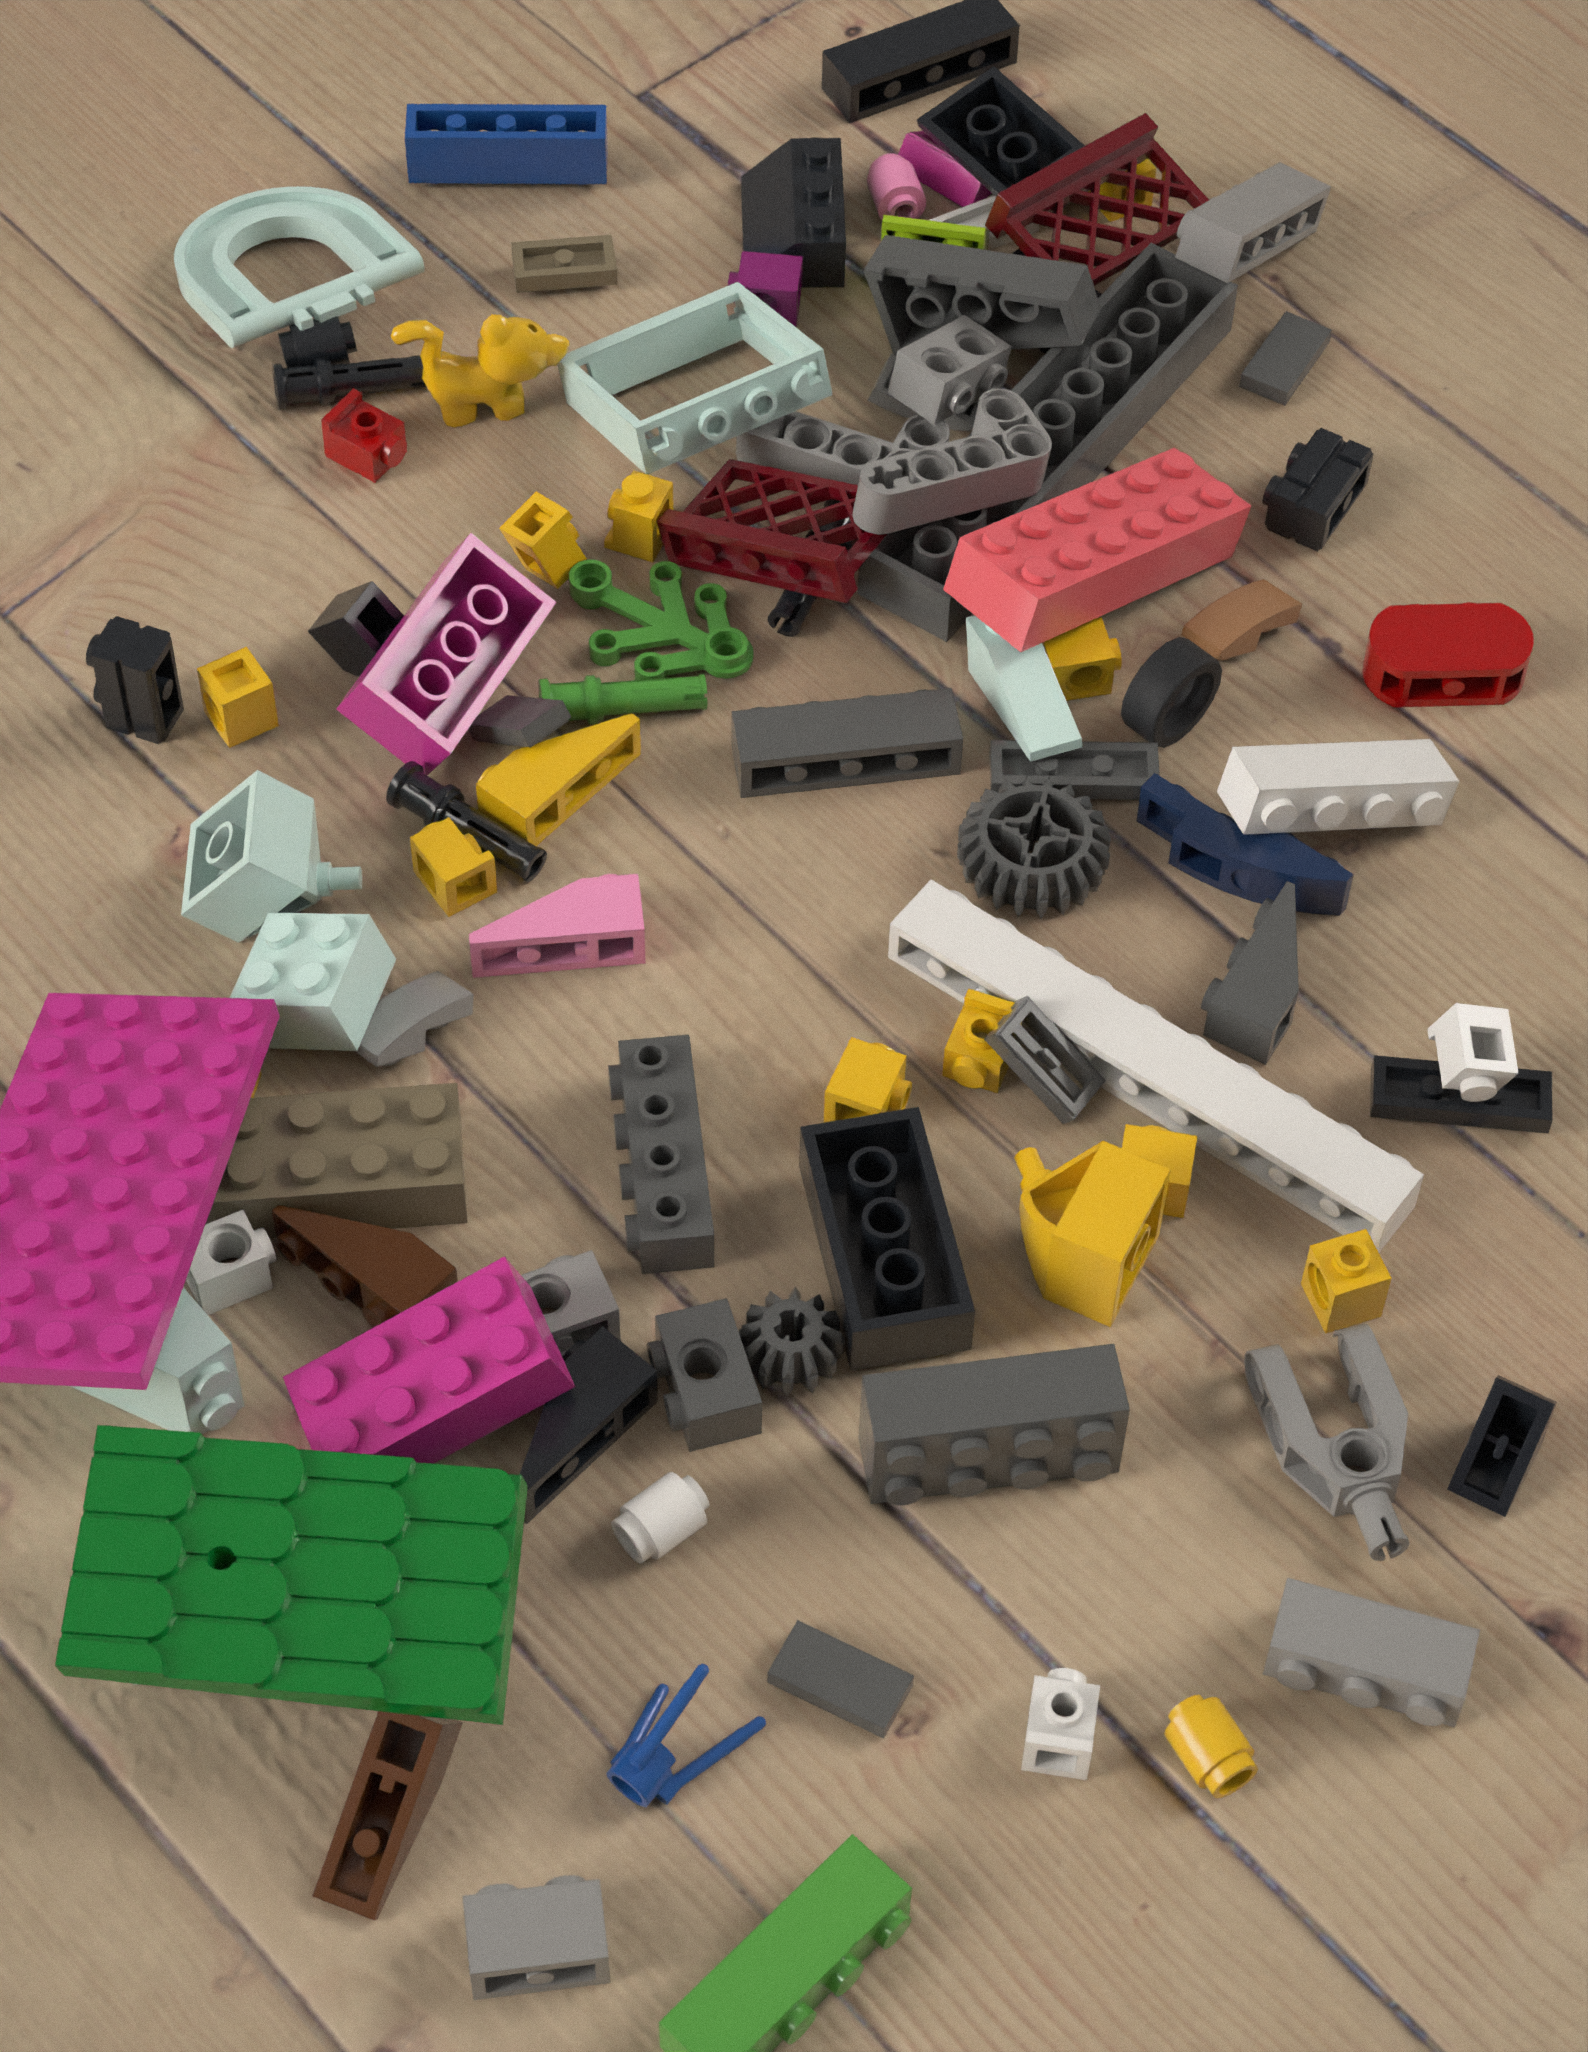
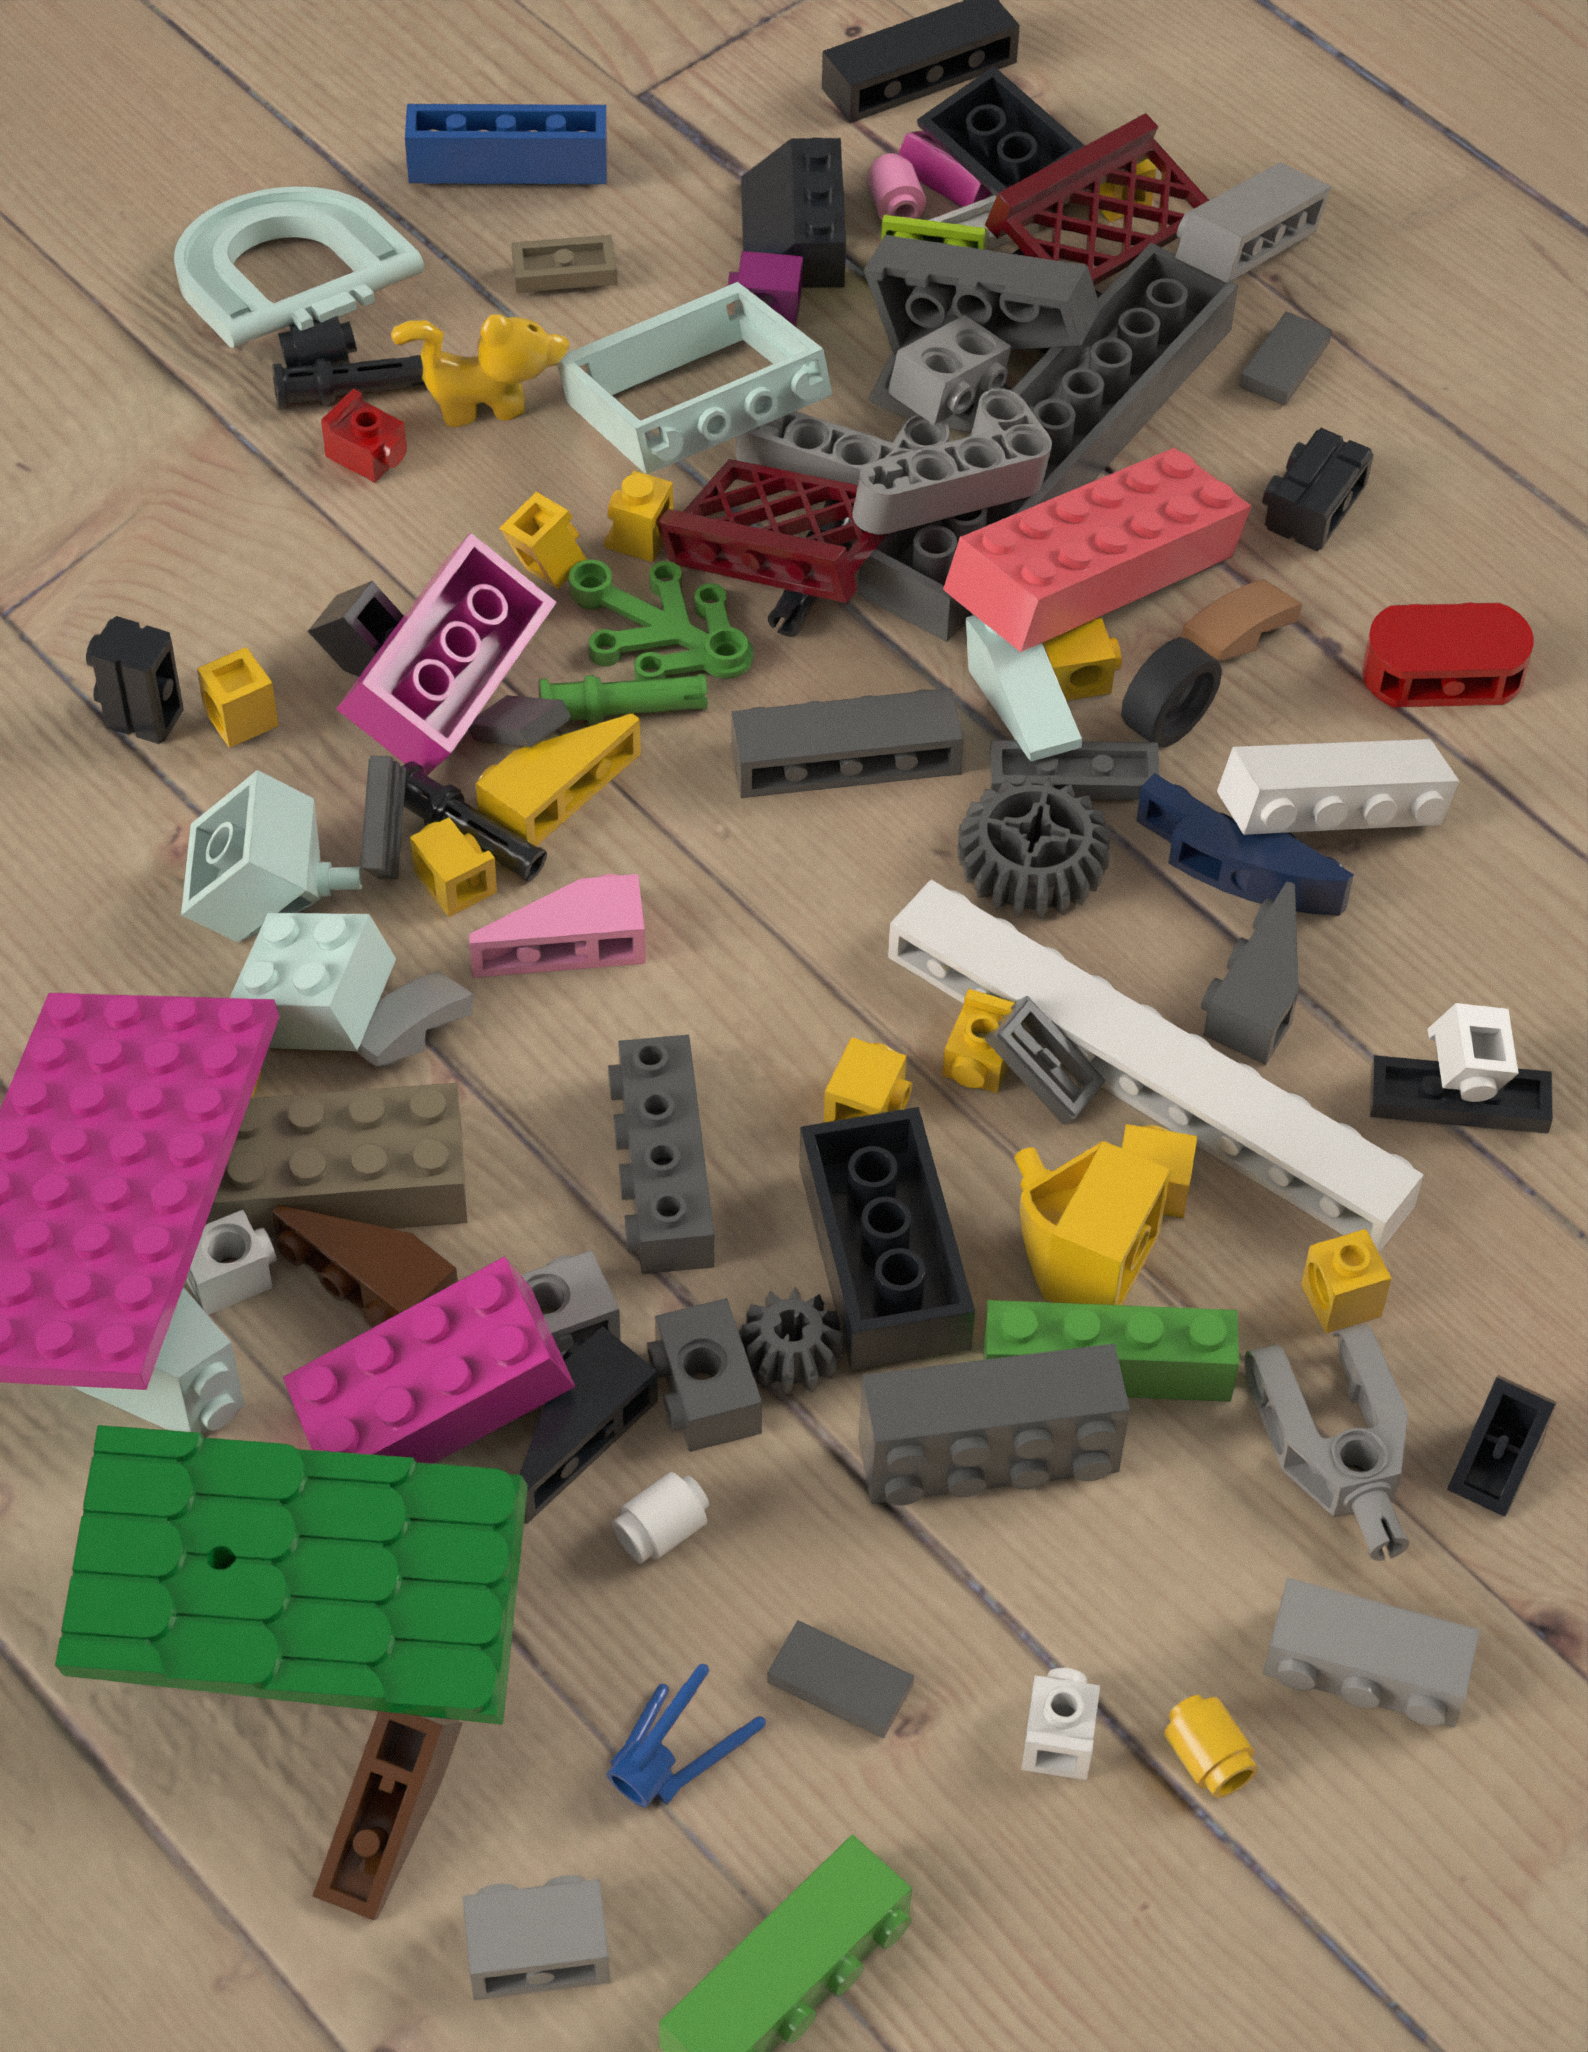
none -> dark grey tile [360,756,406,880]
none -> bright green brick [983,1300,1239,1402]

